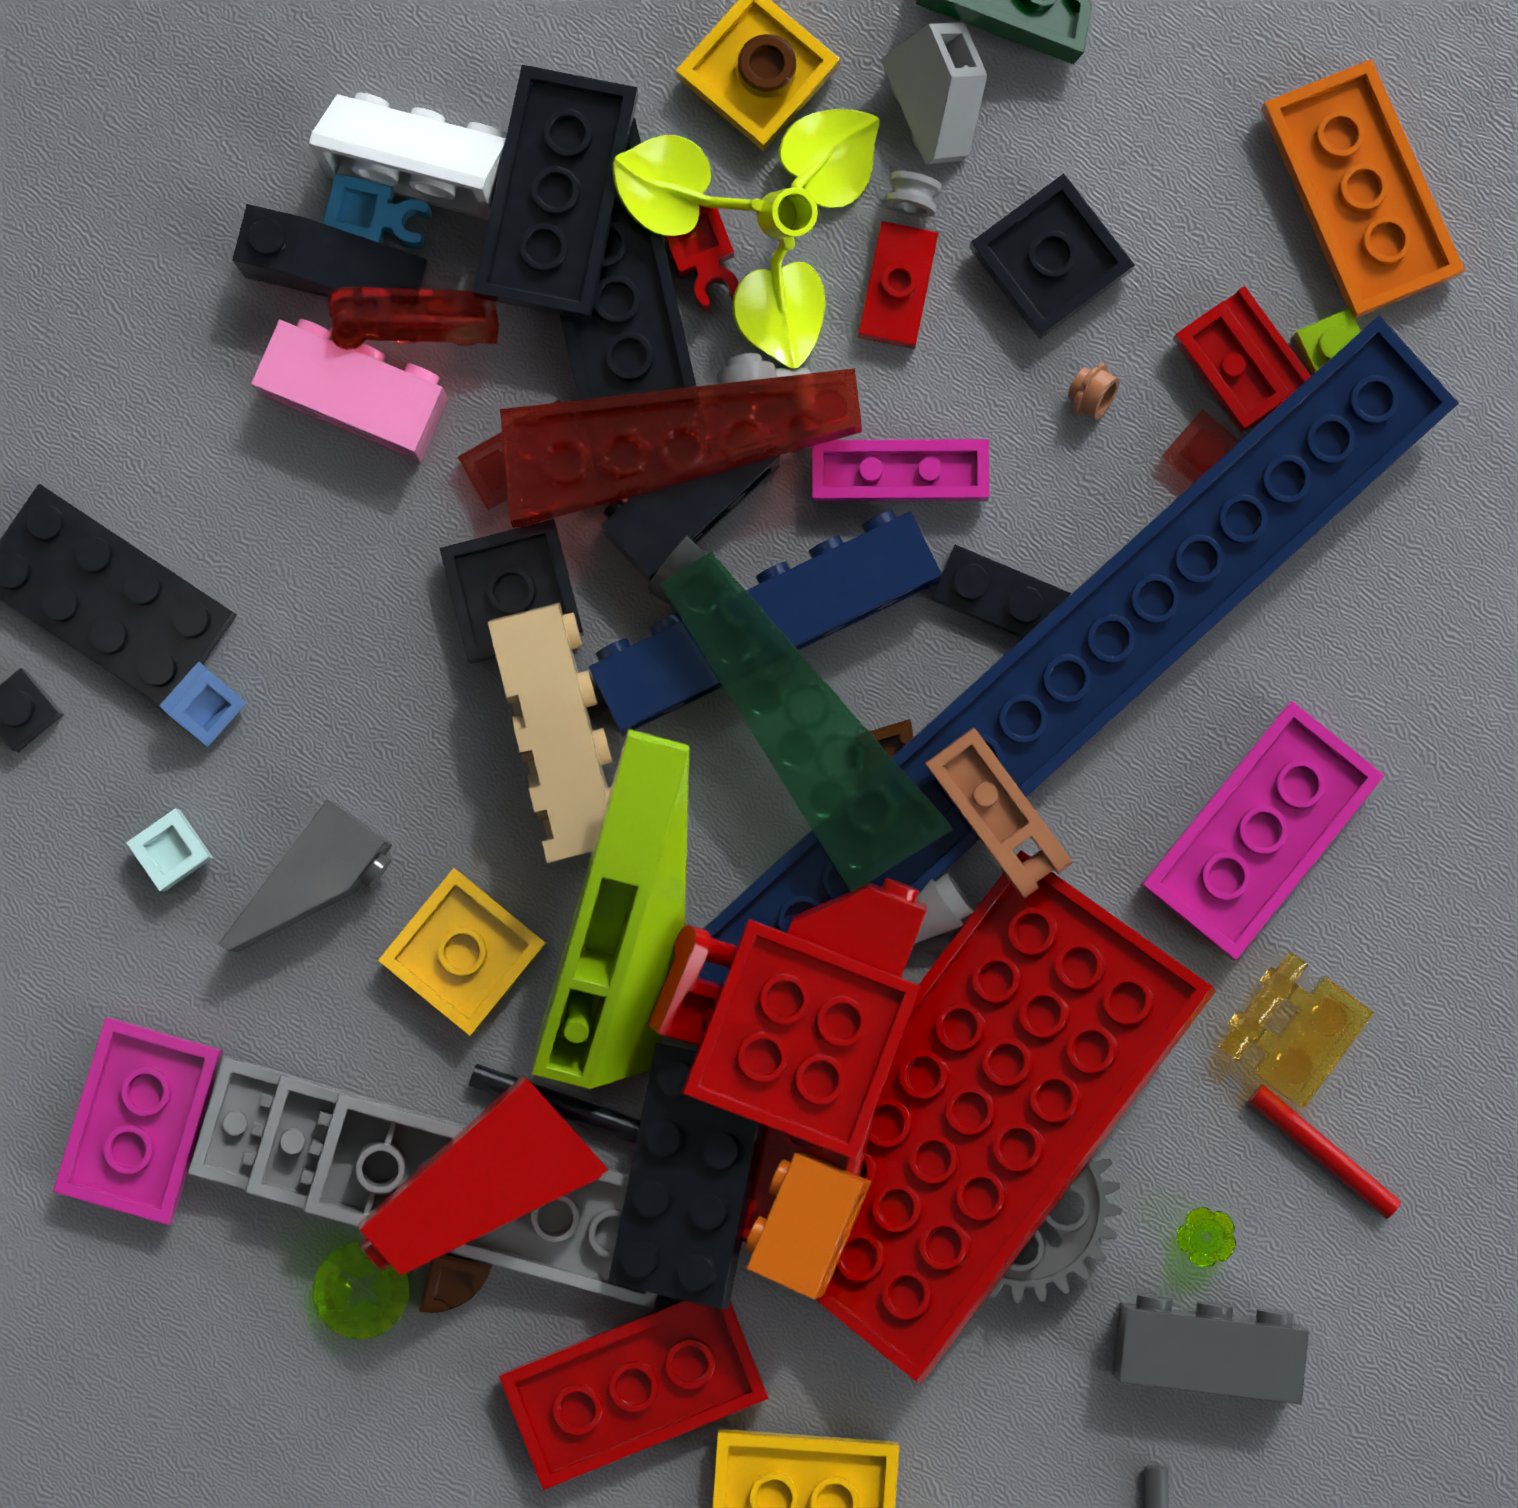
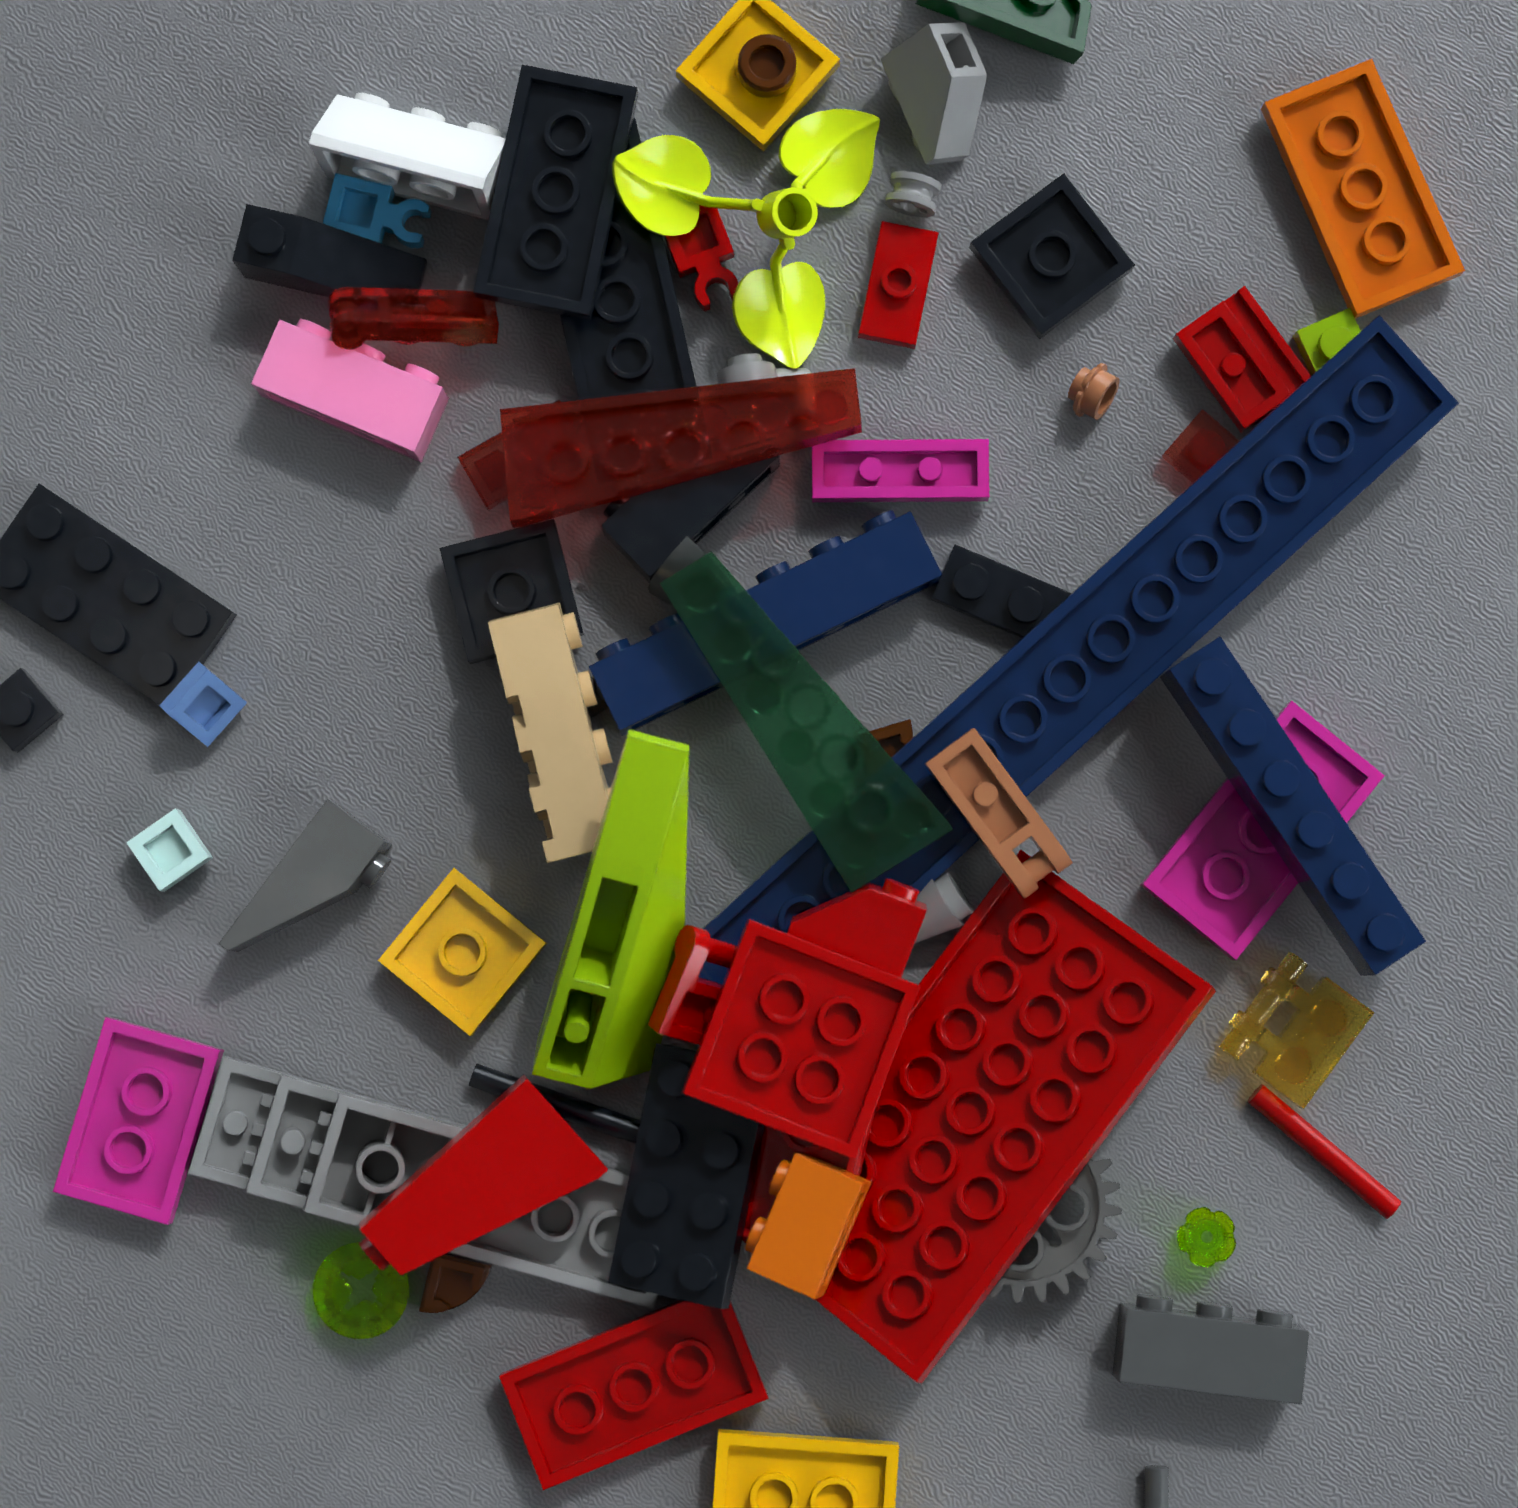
none -> dark blue brick [1160,636,1426,976]

